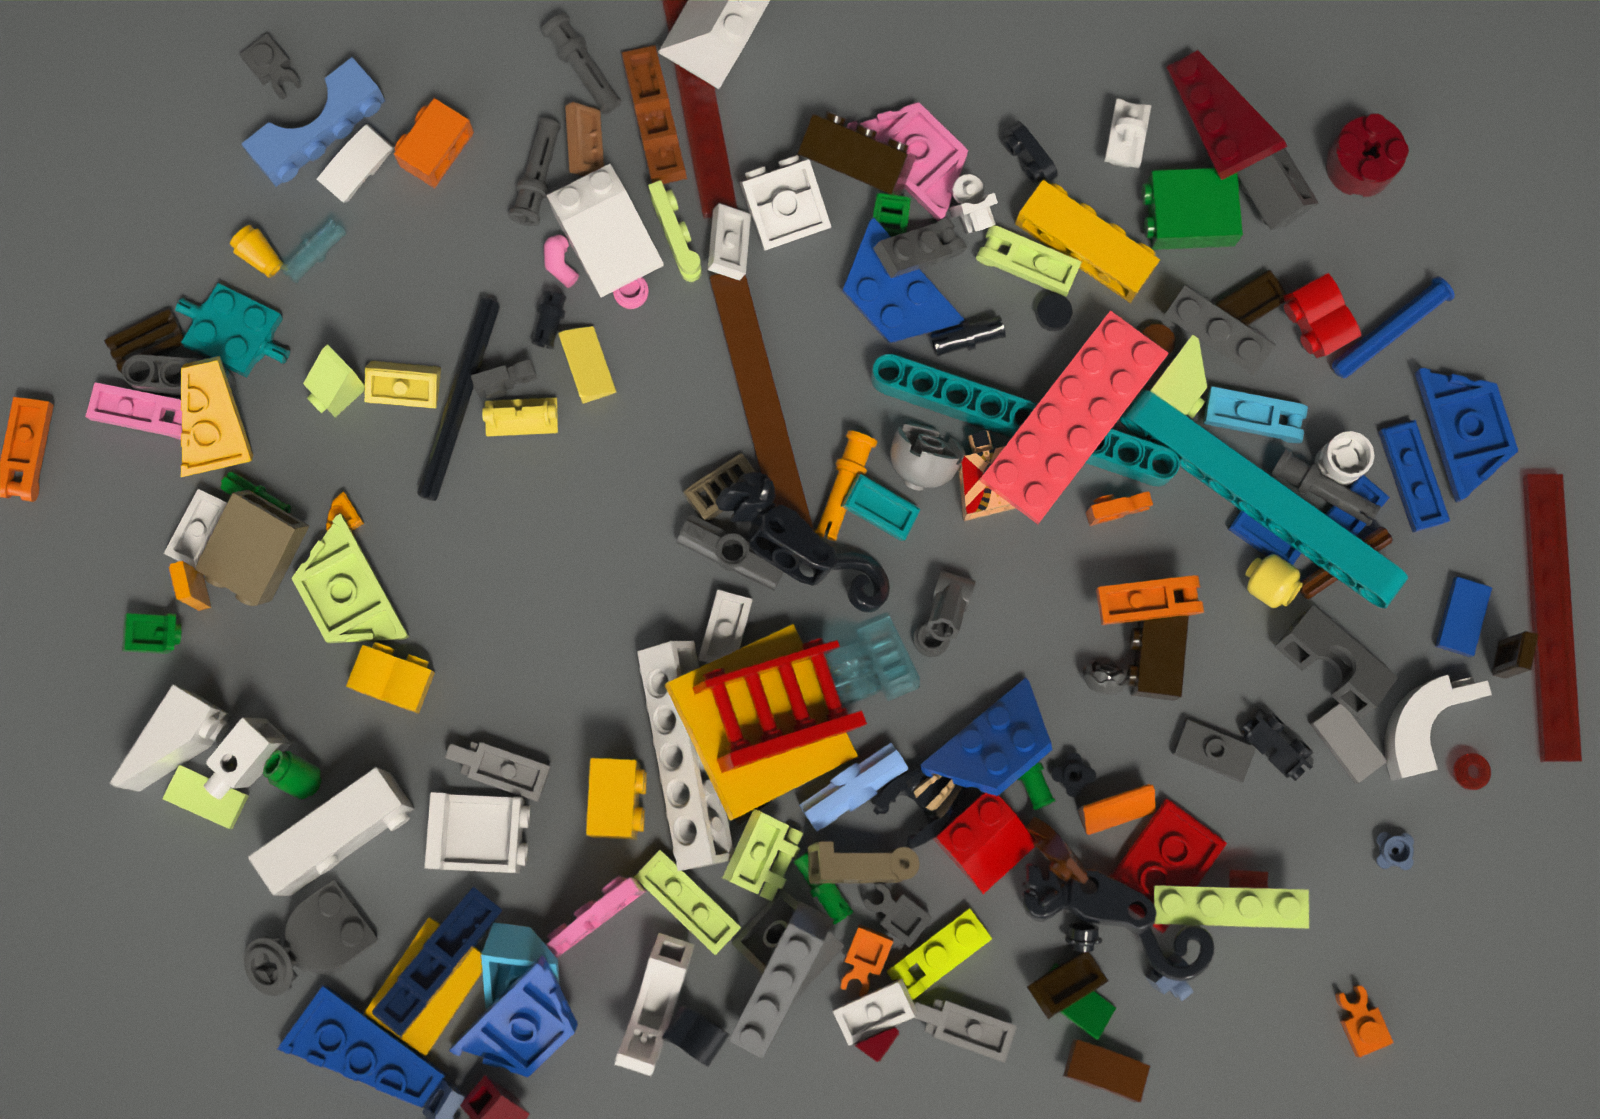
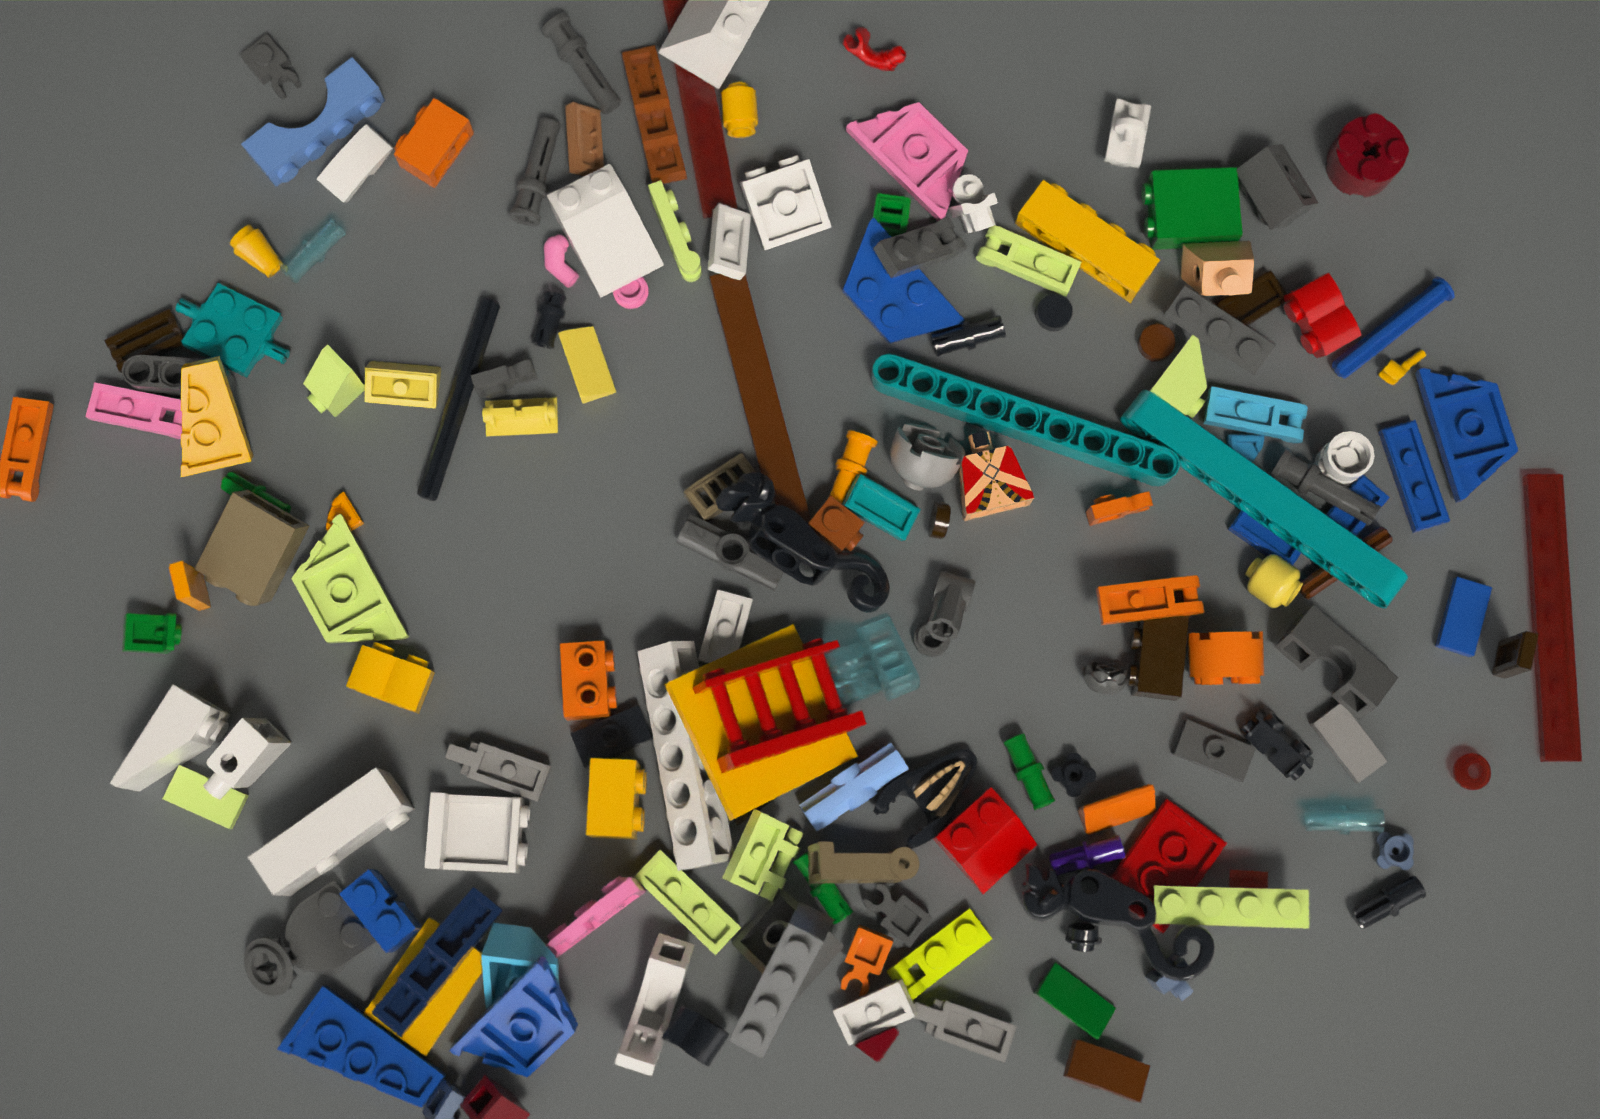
white plate [163,489,227,568] -> none
green brick [263,750,321,800] -> none
dark brown brick [797,111,917,196] -> none
blue wing [920,678,1052,796] -> none
coral plate [980,310,1169,524] -> none
black plate [1003,121,1058,184] -> none
reddish brown slope [1026,816,1089,884] -> none
dark brown tile [1027,952,1109,1020] -> none
dark red wing [1167,50,1287,180] -> none
orange plate [1335,985,1394,1058] -> none
white arch [1384,675,1492,780] -> none
none -> blue piece [339,869,422,953]
none -> orange brick [560,640,617,721]
none -> black plate [570,705,653,768]
none -> yellow brick [721,82,758,138]
none -> dark orange bracket [808,496,865,554]
none -> red piece [843,27,906,71]
none -> dark brown tile [928,502,951,539]
none -> dark purple axle [1049,835,1125,876]
none -> light nougat torso [1181,241,1254,296]
none -> orange brick [1188,631,1265,685]
none -> dark azure tile [1226,435,1264,462]
none -> clear light blue pin [1305,805,1385,835]
none -> black axle [1352,876,1426,928]
none -> yellow hand [1378,350,1426,385]

